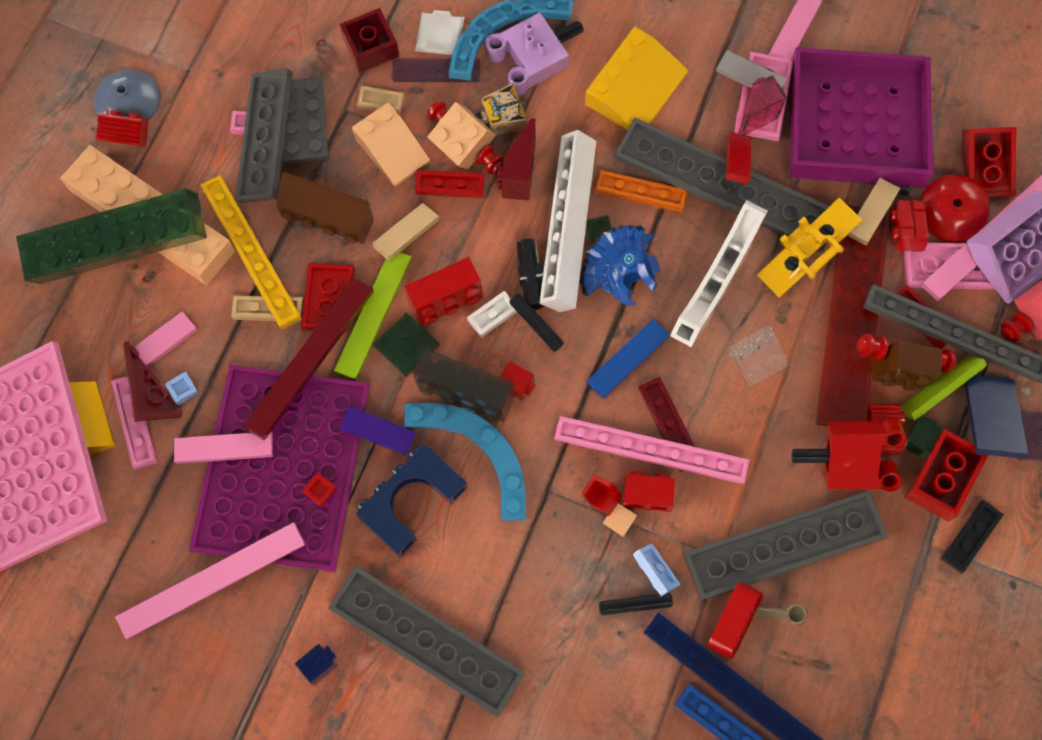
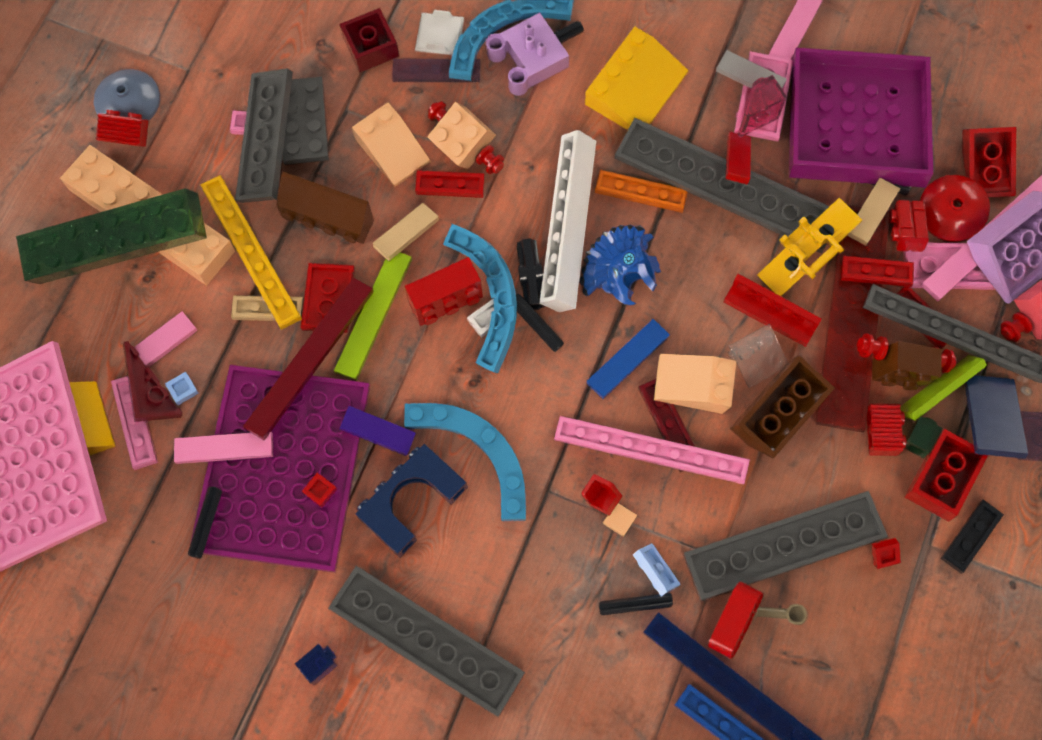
bright pink tile [116,523,306,639] -> none
tan tile [356,86,405,116] -> none
clear green tile [373,313,440,378] -> none
clear smoke brick [413,348,515,423] -> none
torso [474,84,527,135] -> none
dark red slope [497,118,536,201] -> none
red brick [497,361,536,401] -> none
clear green tile [586,215,612,244] -> none
red brick [623,471,675,512] -> none
white arch [670,200,768,347] -> none
red piece [791,418,907,492] -> none
none -> black axle [188,486,222,559]
none -> dark azure plate [443,224,517,373]
none -> light nougat slope [654,354,736,414]
none -> red fence [723,274,822,347]
none -> reddish brown slope [730,355,835,459]
none -> red tile [841,256,914,287]
none -> red plate [872,538,901,569]

